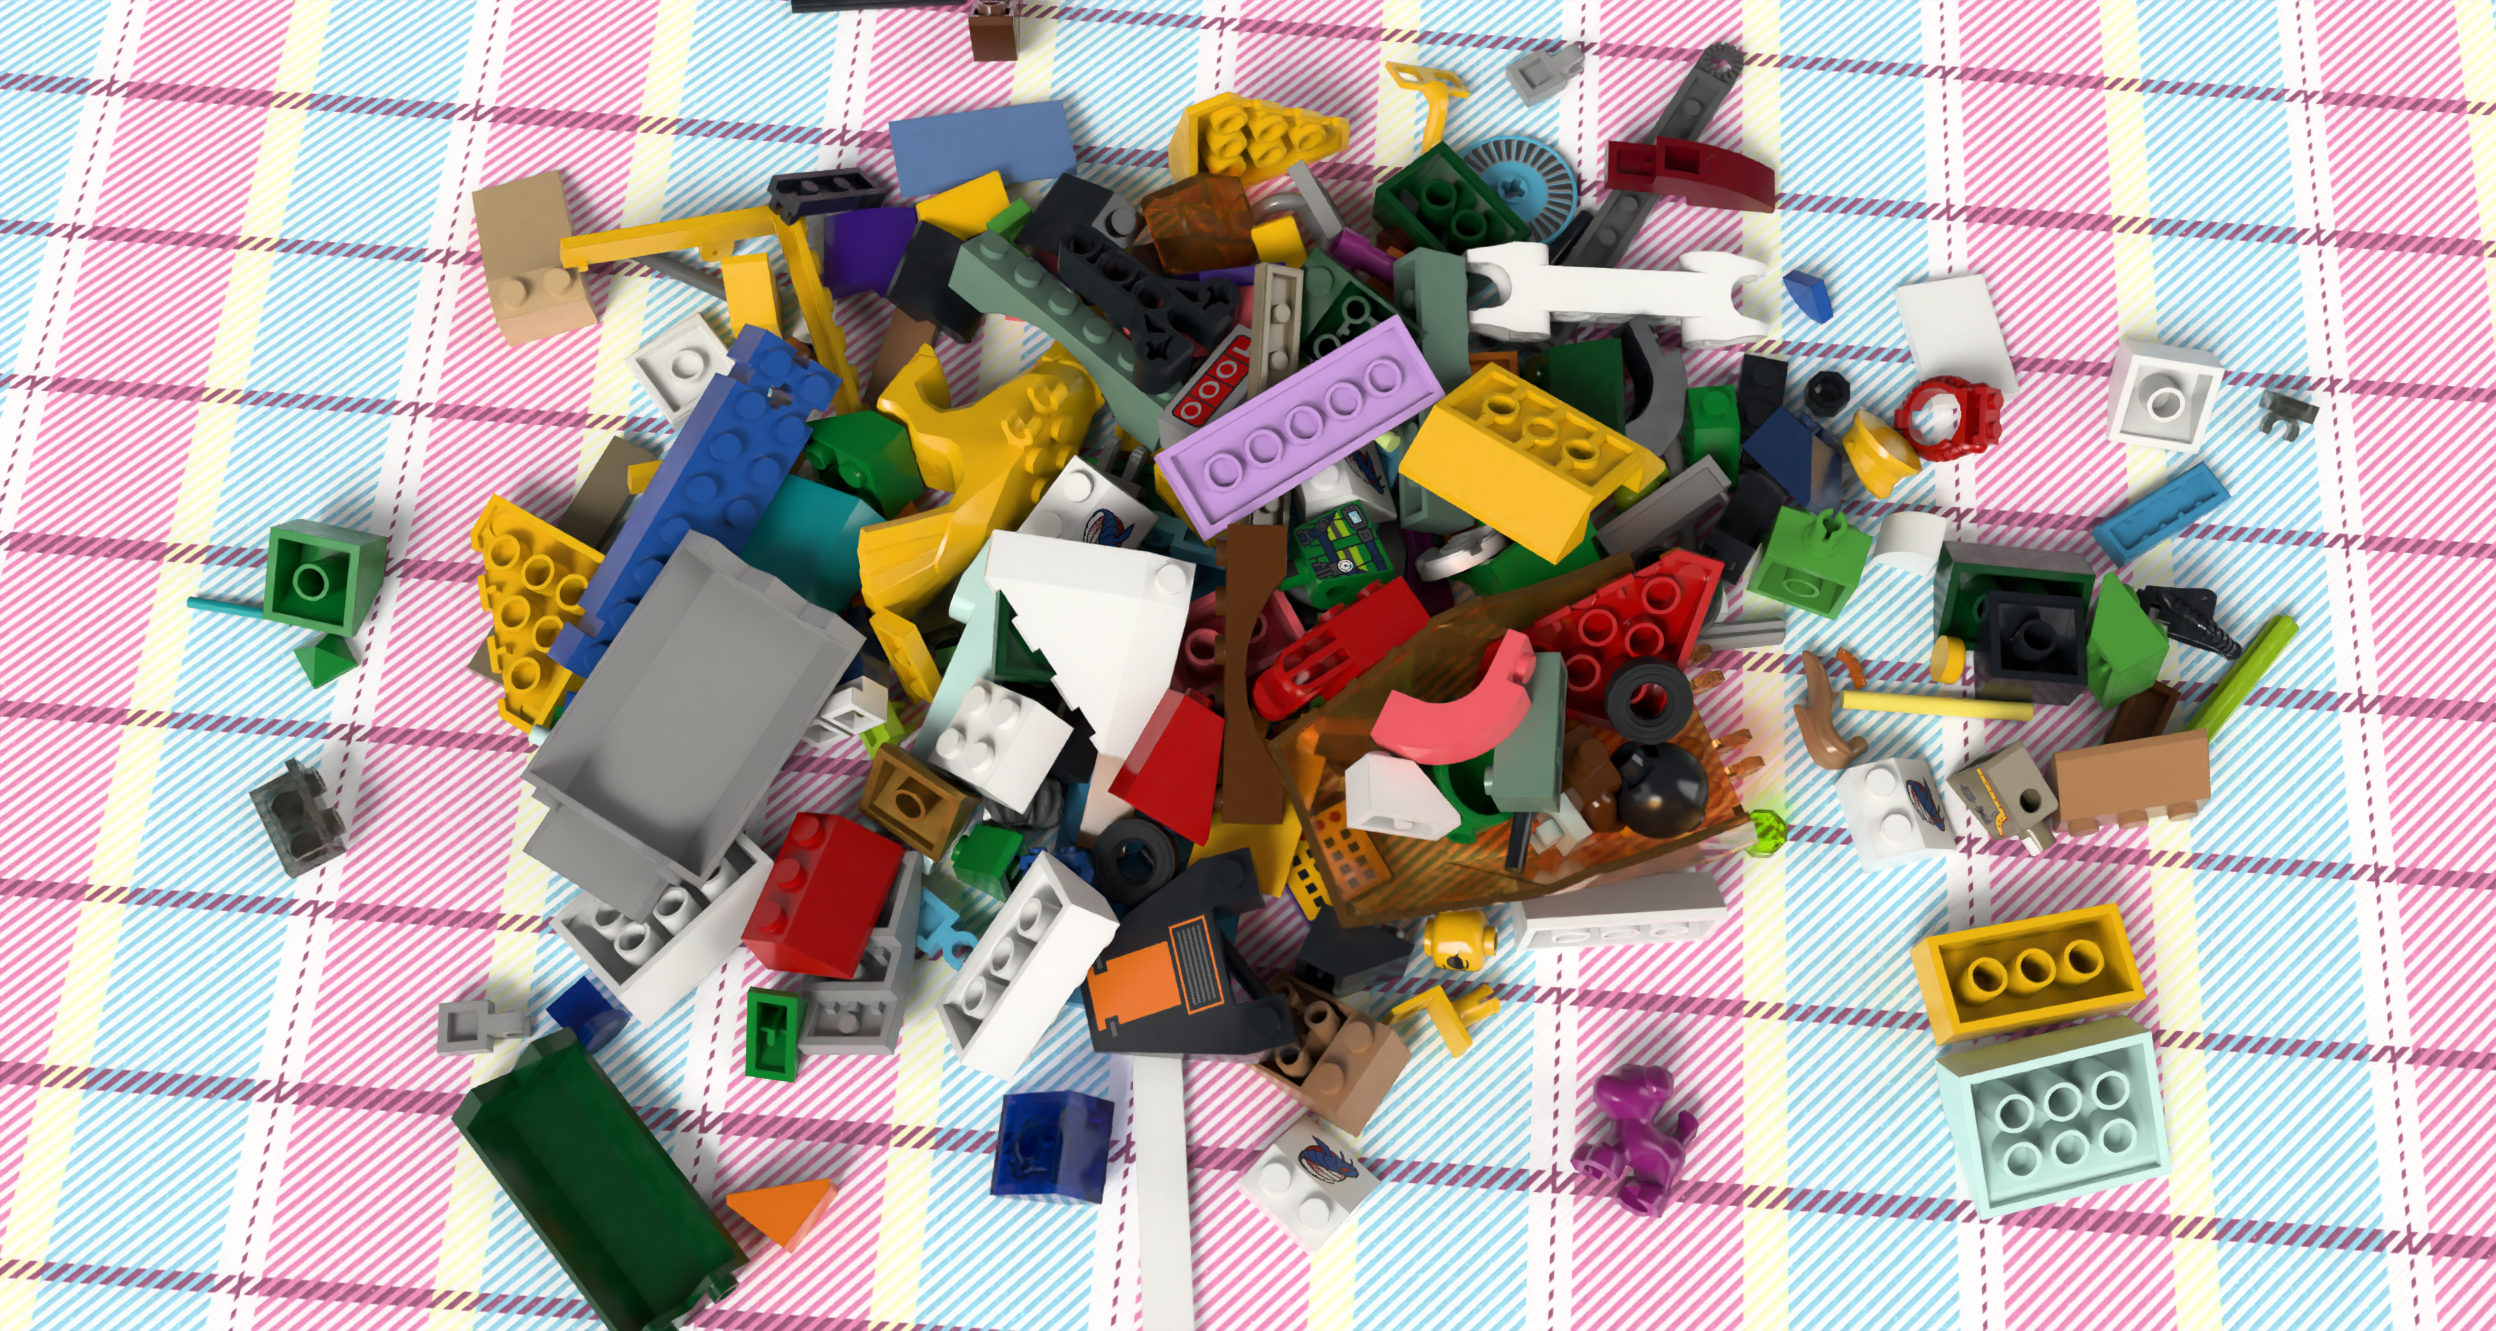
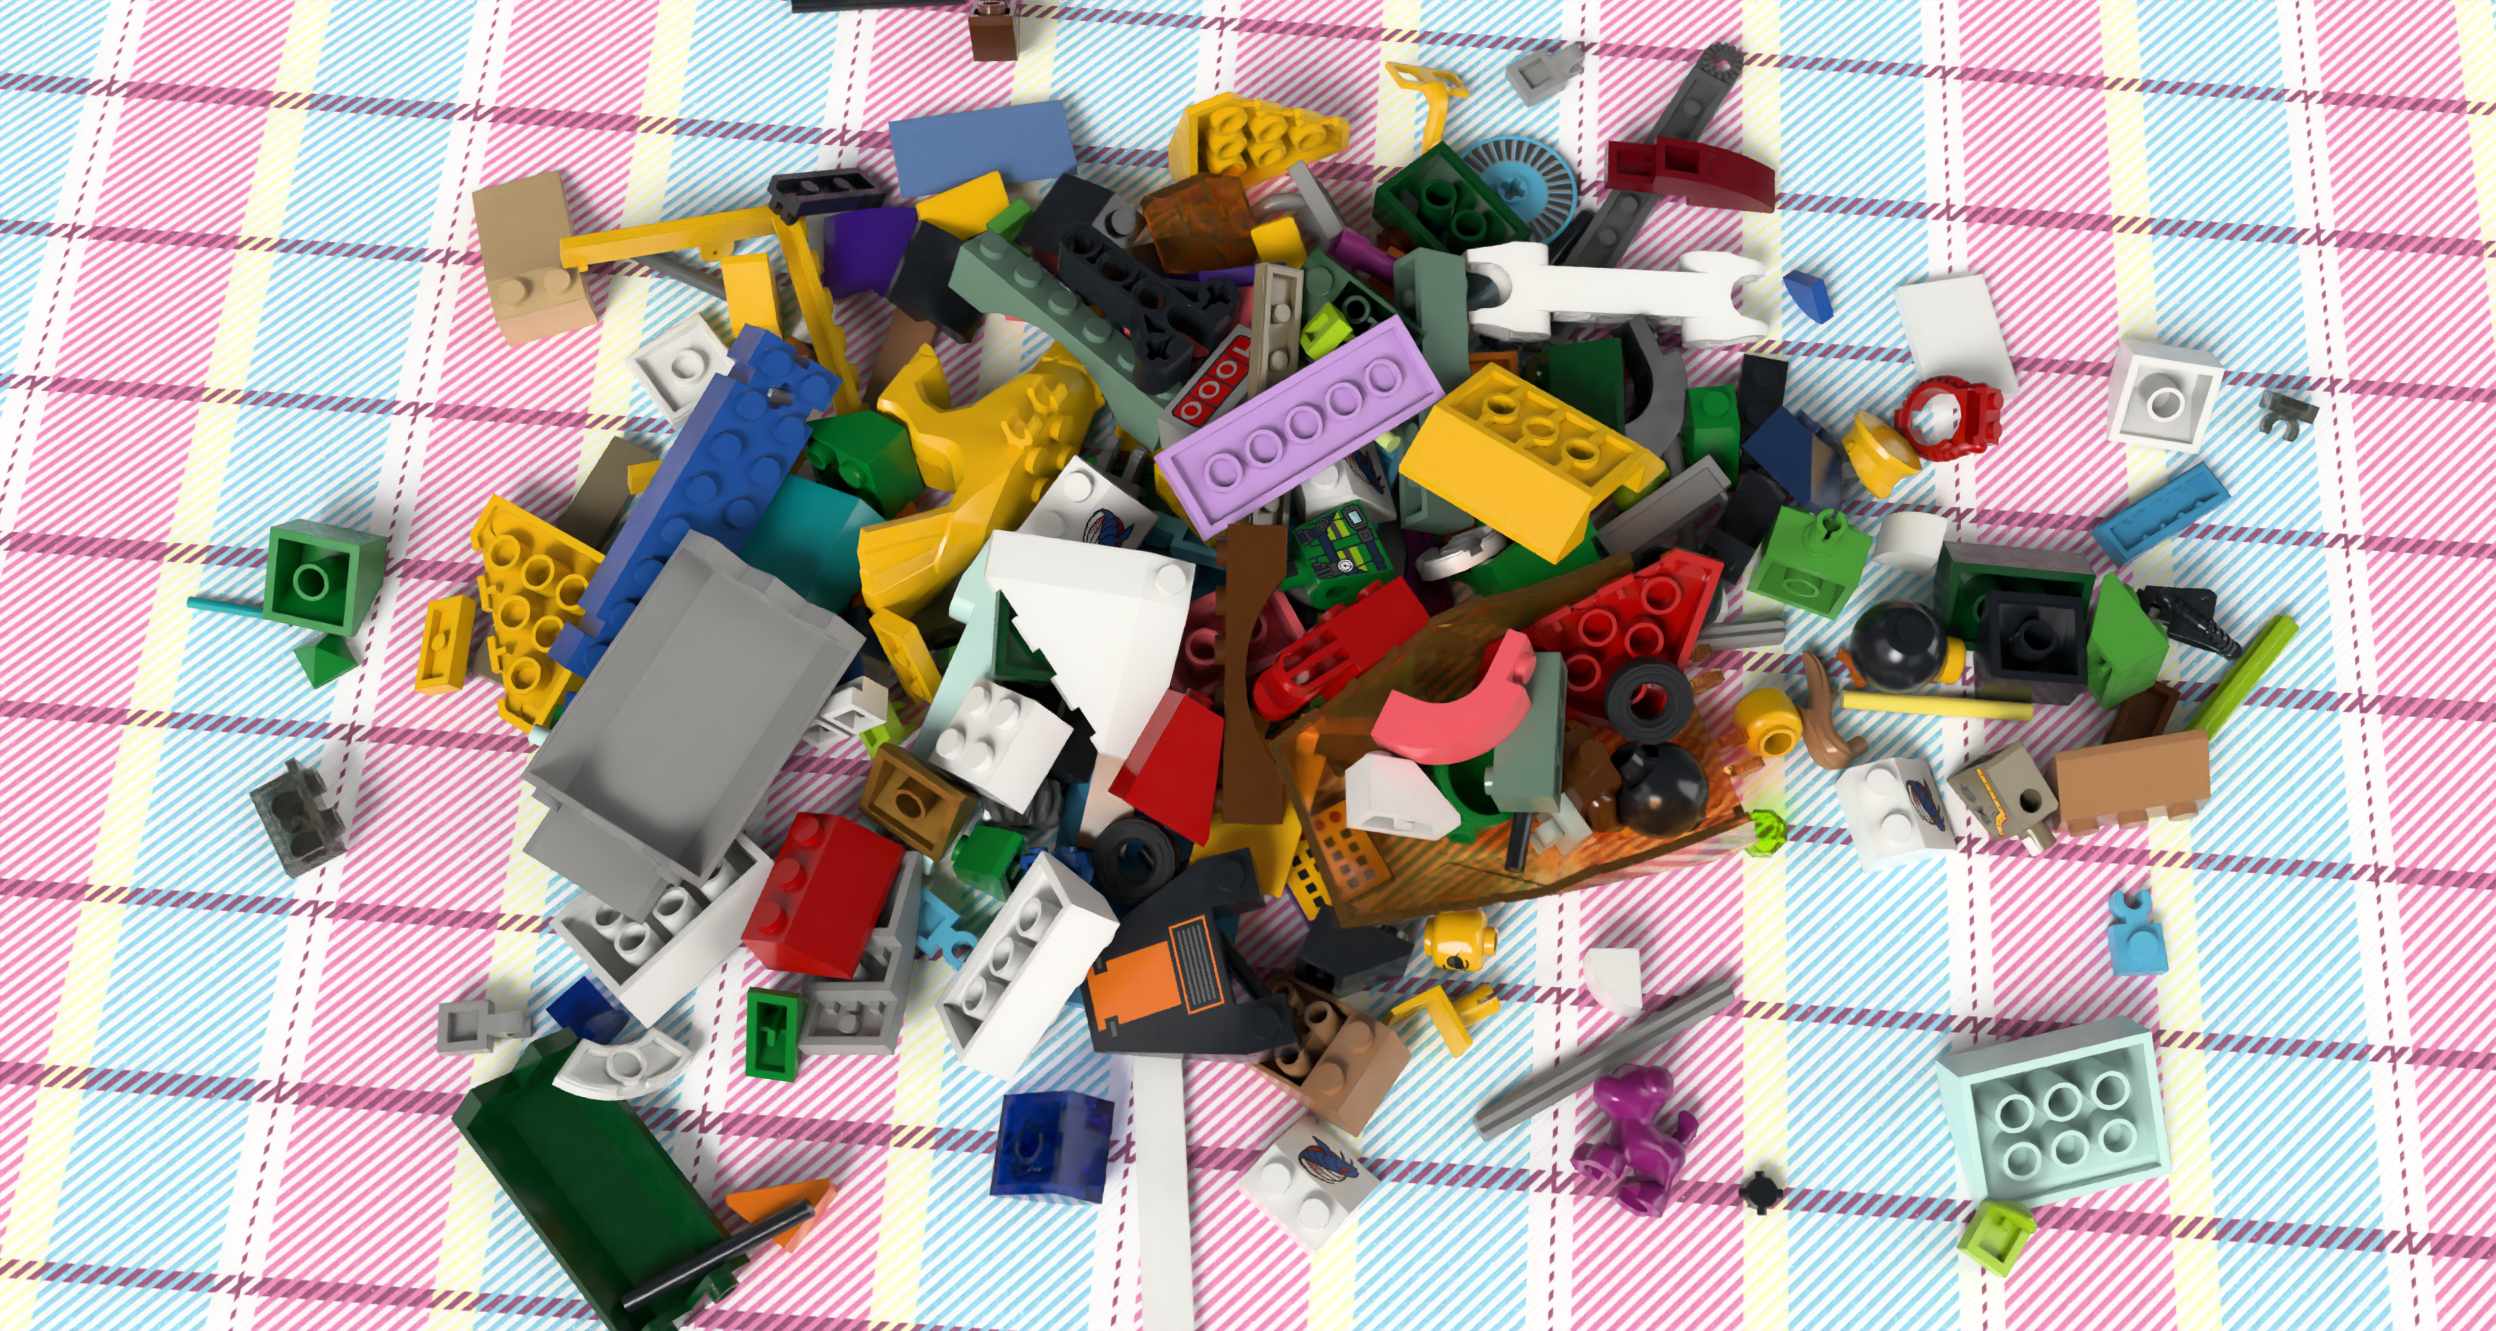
white slope [1510,866,1728,952] -> none
black tile [1804,371,1850,417] -> none
yellow brick [1910,902,2147,1046] -> none
none -> yellow plate [414,595,477,696]
none -> white tile [552,1027,696,1100]
none -> black bar [621,1197,816,1313]
none -> lime tile [1300,301,1356,361]
none -> light grey axle [1473,978,1735,1141]
none -> white brick [1583,948,1642,1018]
none -> yellow head [1733,688,1803,758]
none -> black piece [1738,1171,1783,1216]
none -> black brick [1849,598,1948,693]
none -> lime plate [1956,1198,2038,1278]
none -> medium azure plate [2106,890,2169,977]

